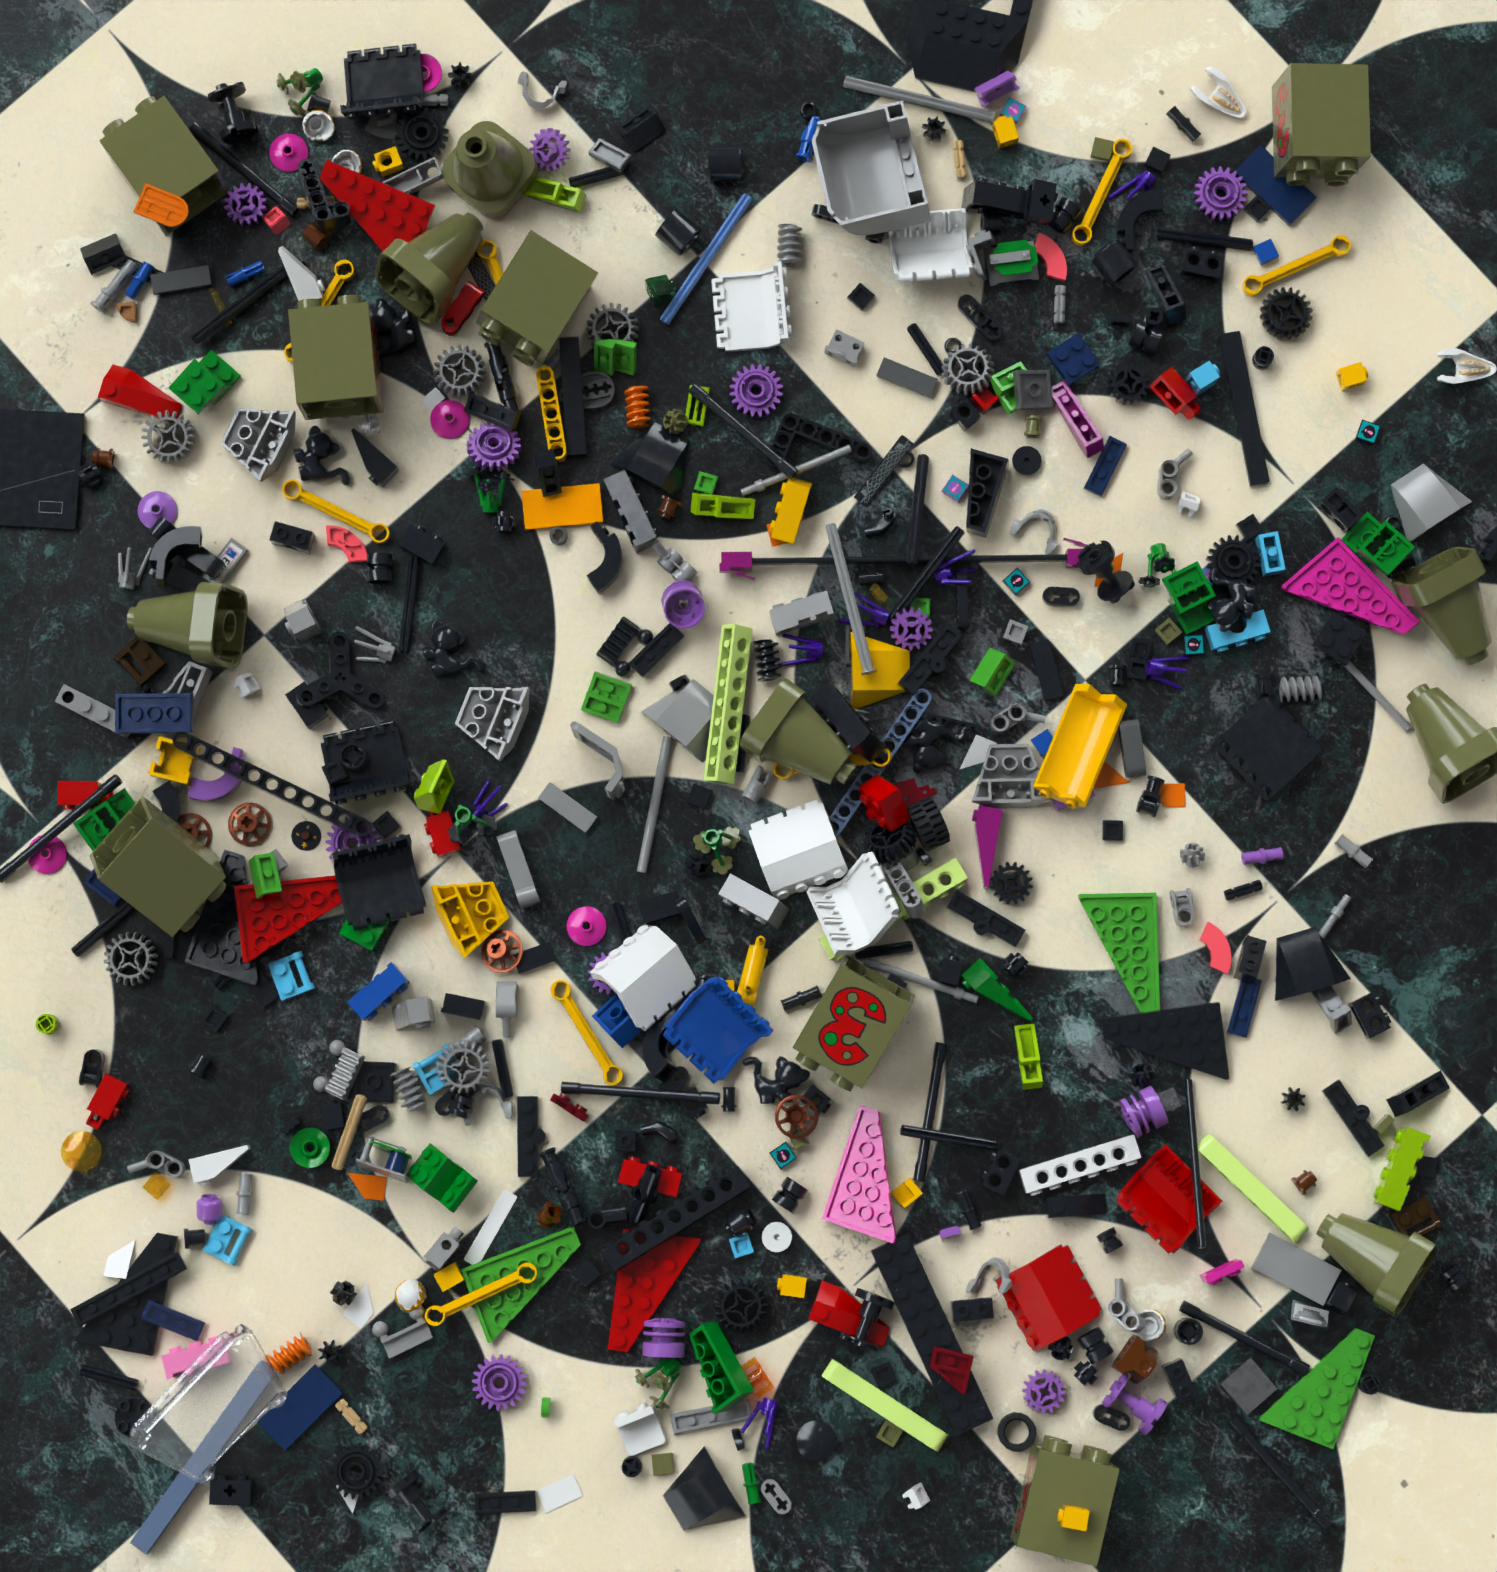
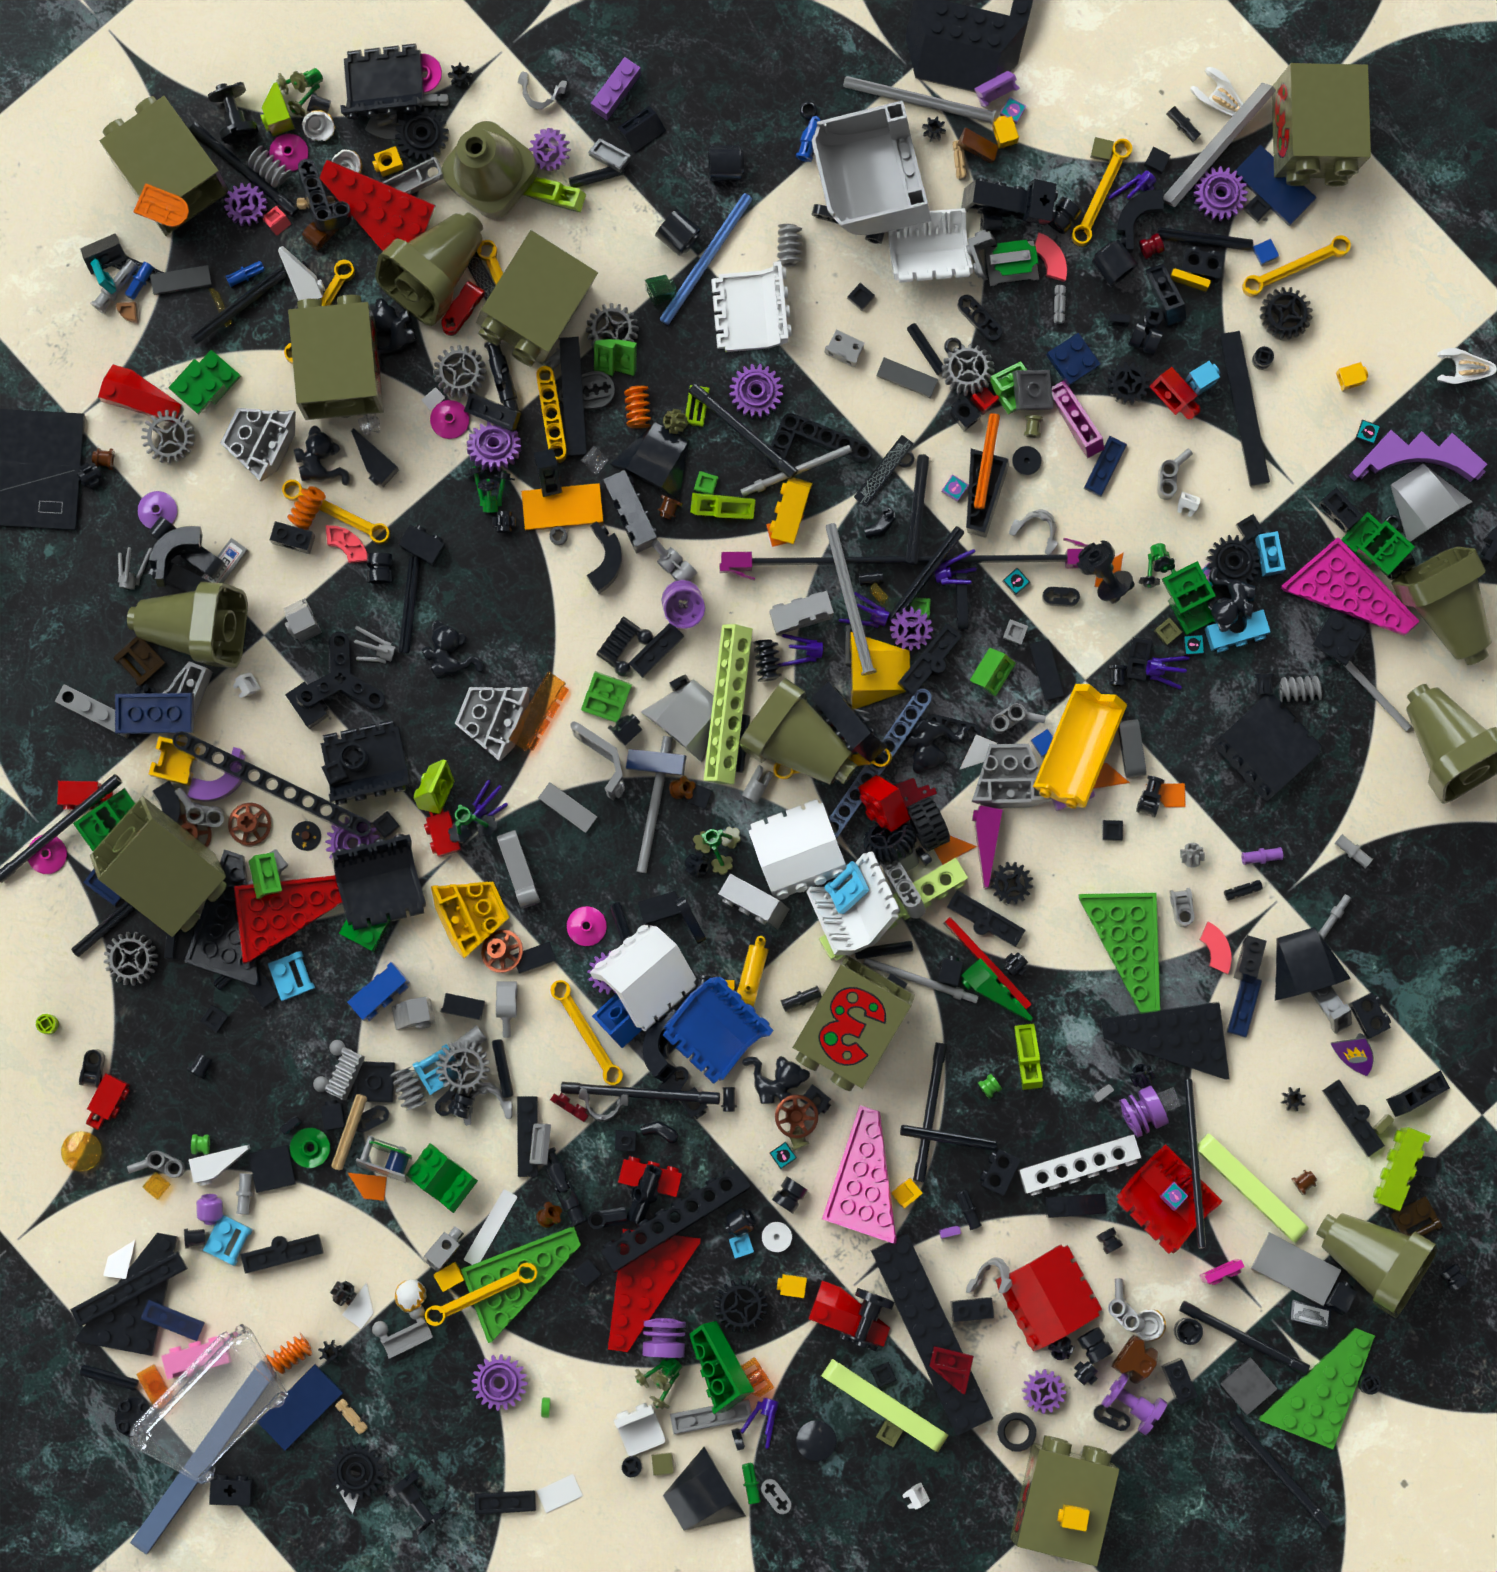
none -> teal tile [91,259,117,294]
none -> clear orange plate [136,1364,174,1410]
none -> light grey beam [175,787,224,827]
none -> bright green wheel [191,1134,210,1155]
none -> black hinge [240,1234,324,1274]
none -> light grey piece [248,146,292,188]
none -> black tile [248,1145,296,1193]
none -> lime slope [260,82,295,136]
none -> orange piece [287,486,326,530]
none -> clear orange windscreen [508,672,569,751]
none -> light grey tile [530,1124,551,1165]
none -> light grey helmet [579,1088,629,1122]
none -> clear plate [581,446,609,474]
none -> medium lavender brick [591,57,641,120]
none -> black brick [608,714,642,746]
none -> tile [626,749,687,776]
none -> reddish brown brick [669,776,695,799]
none -> medium azure plate [825,861,870,914]
none -> orange sticker [934,836,977,865]
none -> red tile [943,917,1031,1009]
none -> reddish brown slope [957,127,998,163]
none -> orange axle [974,413,1000,509]
none -> bright green wheel [978,1074,1002,1099]
none -> light grey tile [1092,1084,1114,1103]
none -> dark red wheel [1139,233,1165,259]
none -> tile [1160,1182,1188,1211]
none -> light grey tile [1163,83,1276,207]
none -> yellow tile [1170,268,1210,292]
none -> dark purple shield [1331,1033,1374,1076]
none -> medium lavender arch [1349,430,1487,482]

